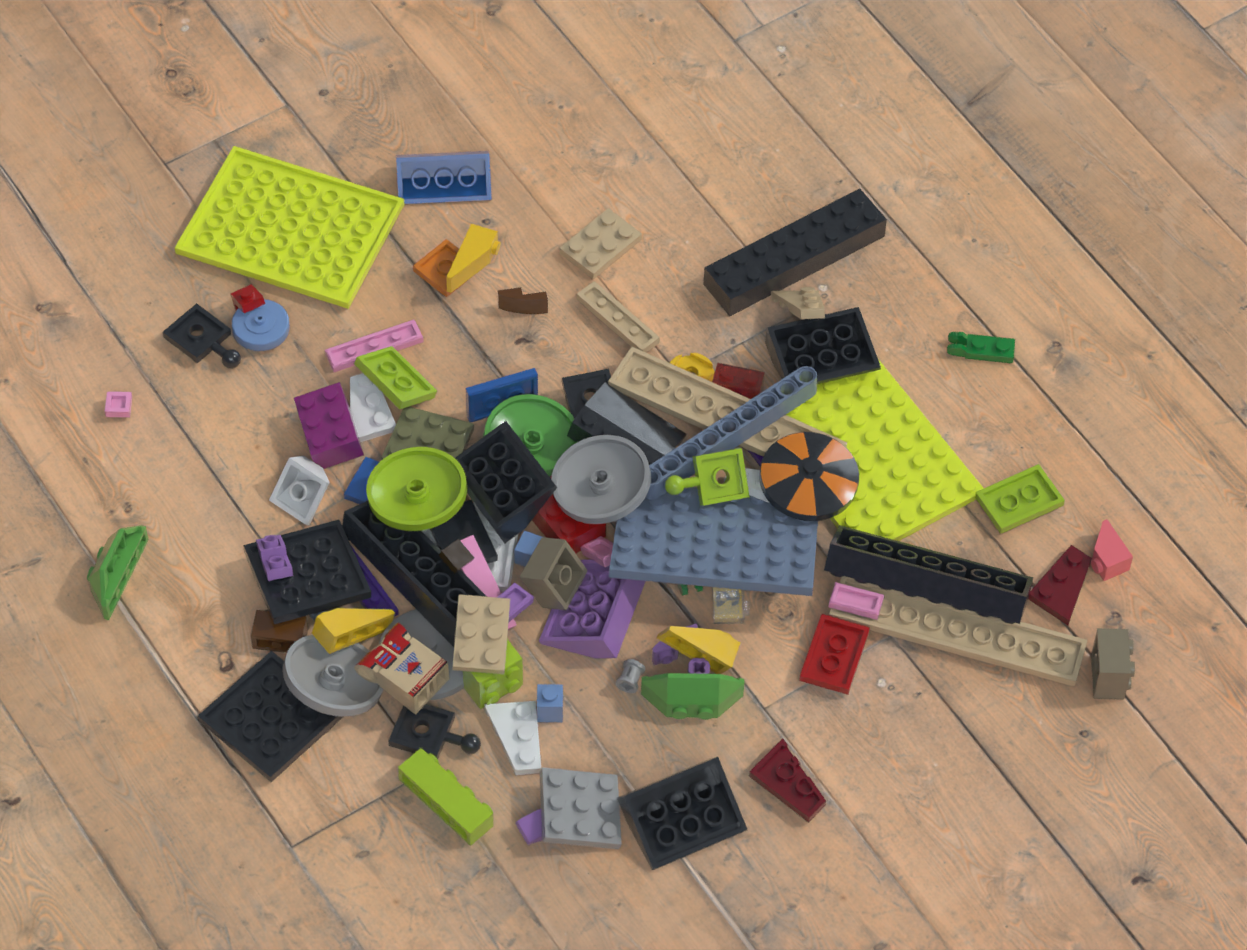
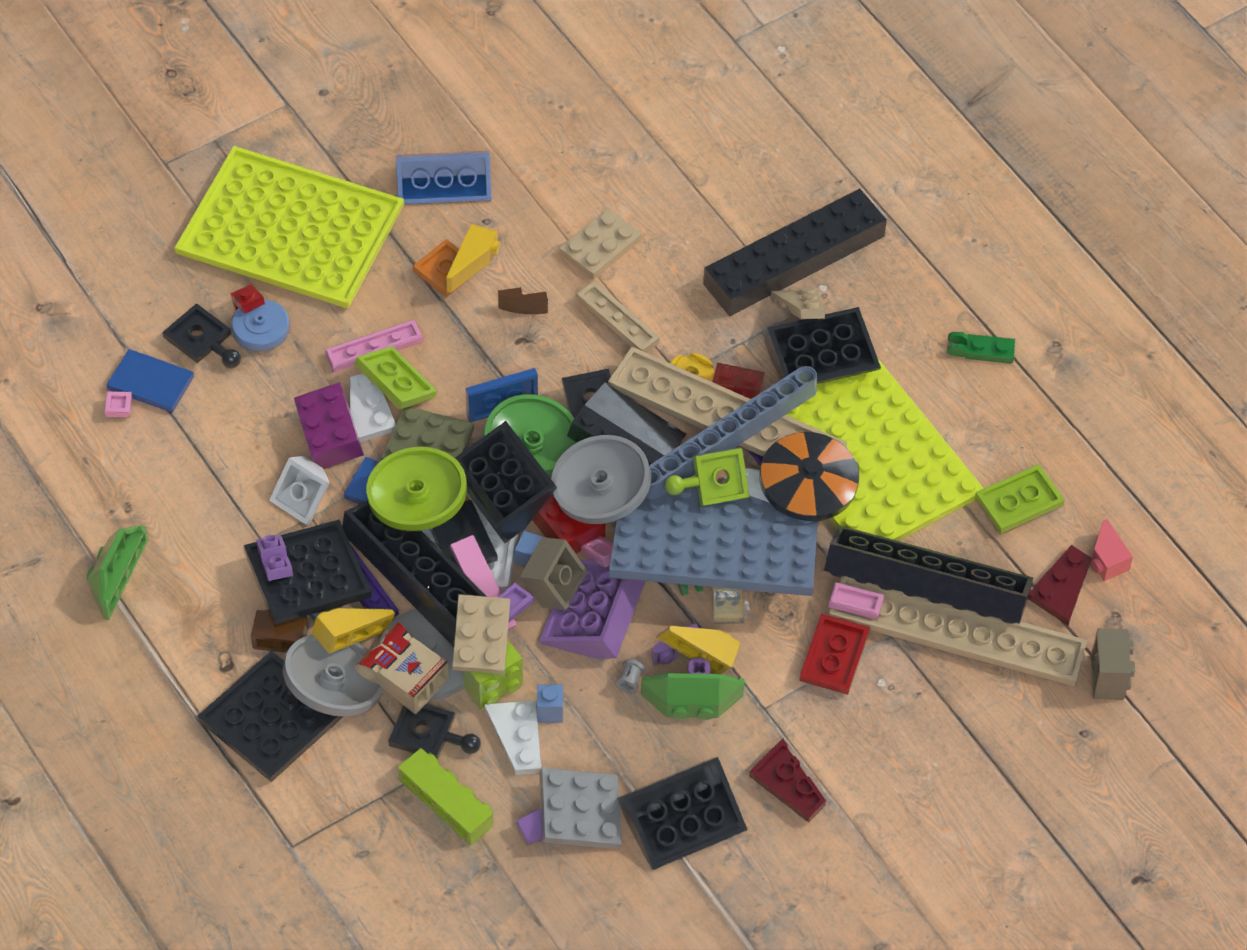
dark brown tile [439,539,475,574] -> none
none -> blue tile [107,349,194,413]

